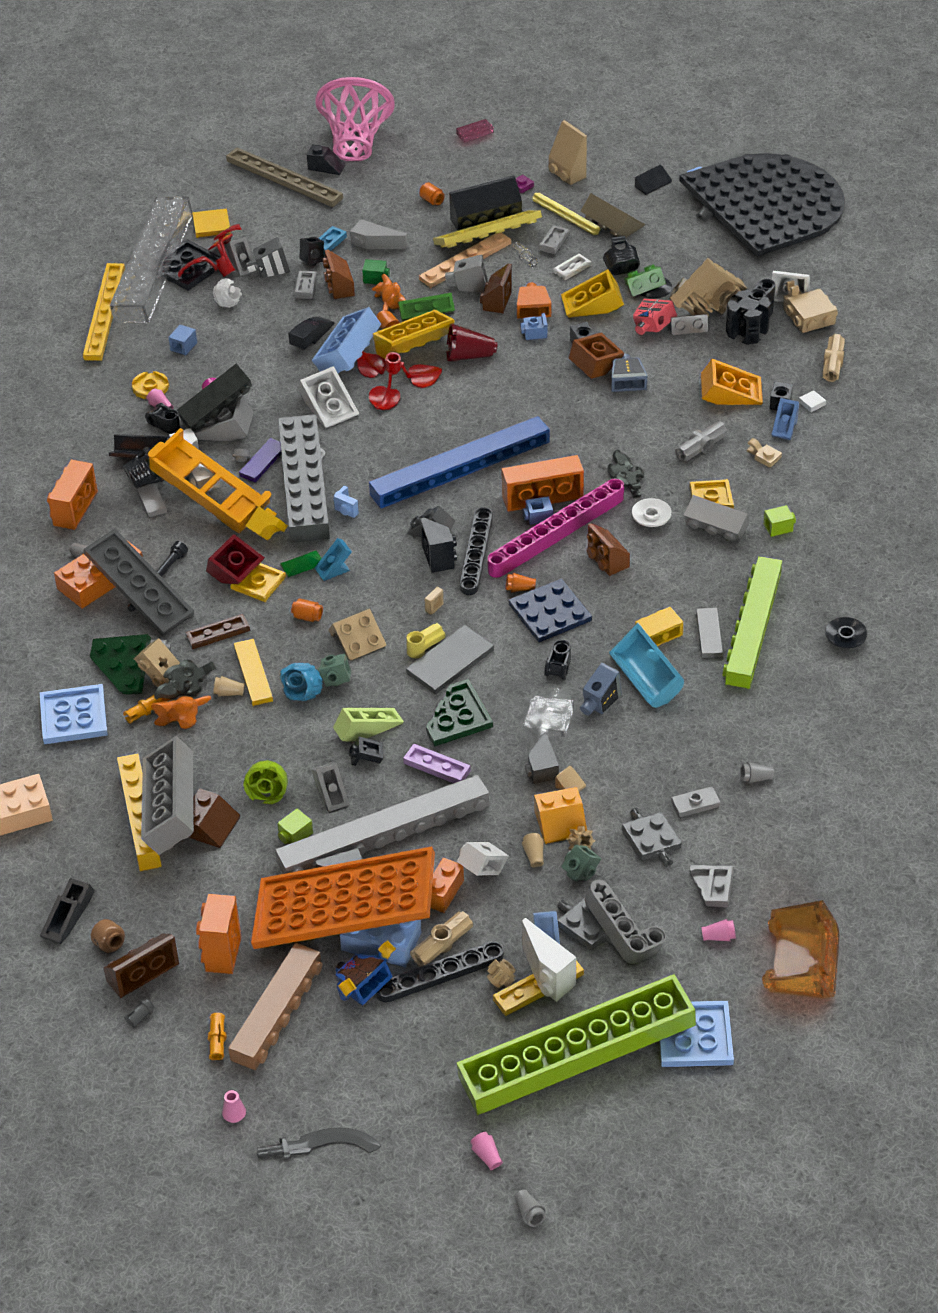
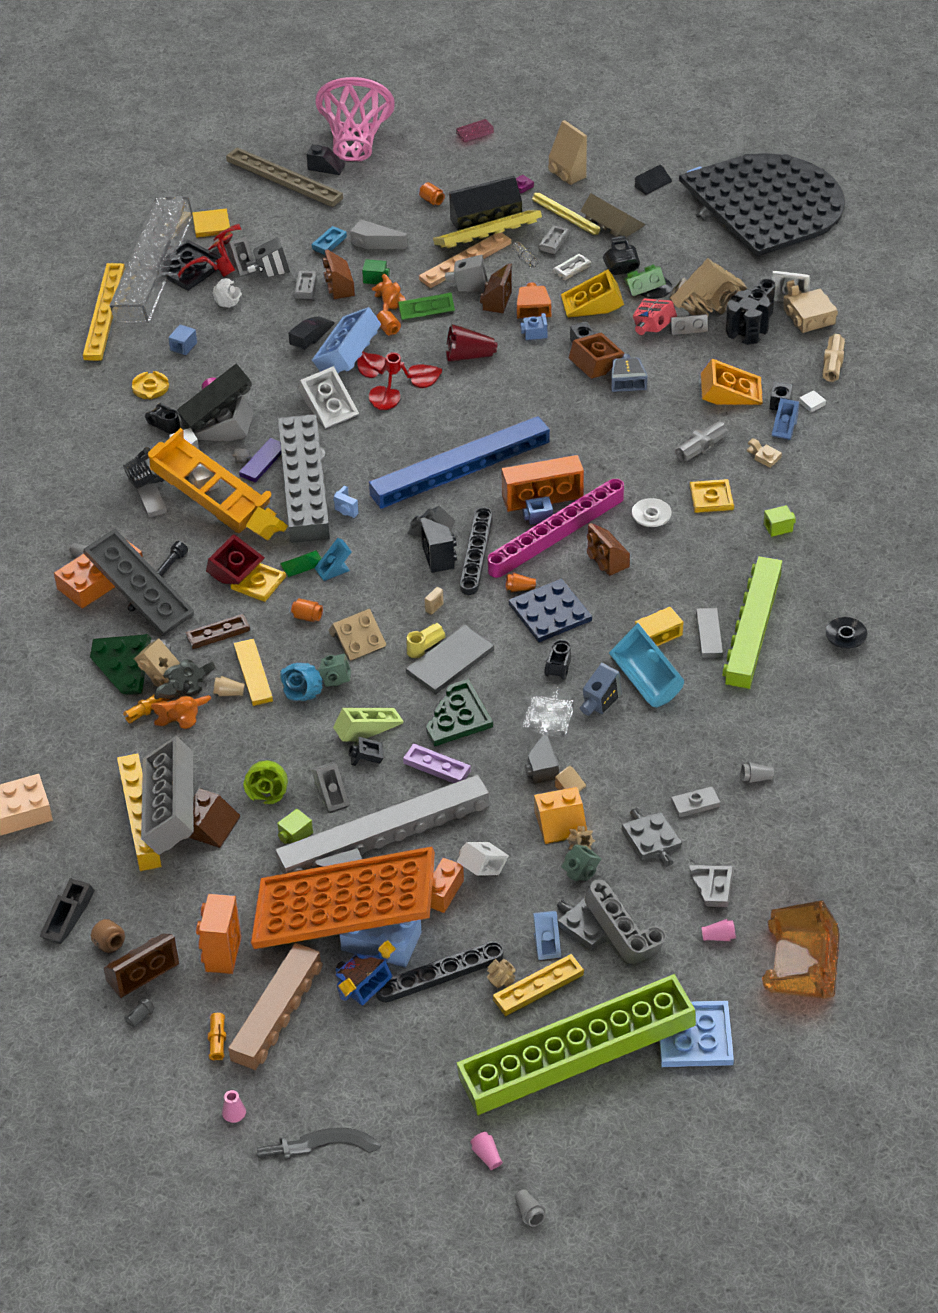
light blue plate [40,684,108,744] -> none
orange brick [47,459,98,530] -> none
black panel [109,434,170,458] -> none
bright pink cone [146,388,174,409] -> none
black brick [299,237,324,266] -> none
yellow slope [373,310,454,359] -> none
tan piece [410,911,473,967] -> none
tan cone [522,833,544,867] -> none
white slope [522,918,576,1002] -> none
pearl dark grey piece [608,449,644,498] -> none
light grey brick [684,495,750,541] -> none

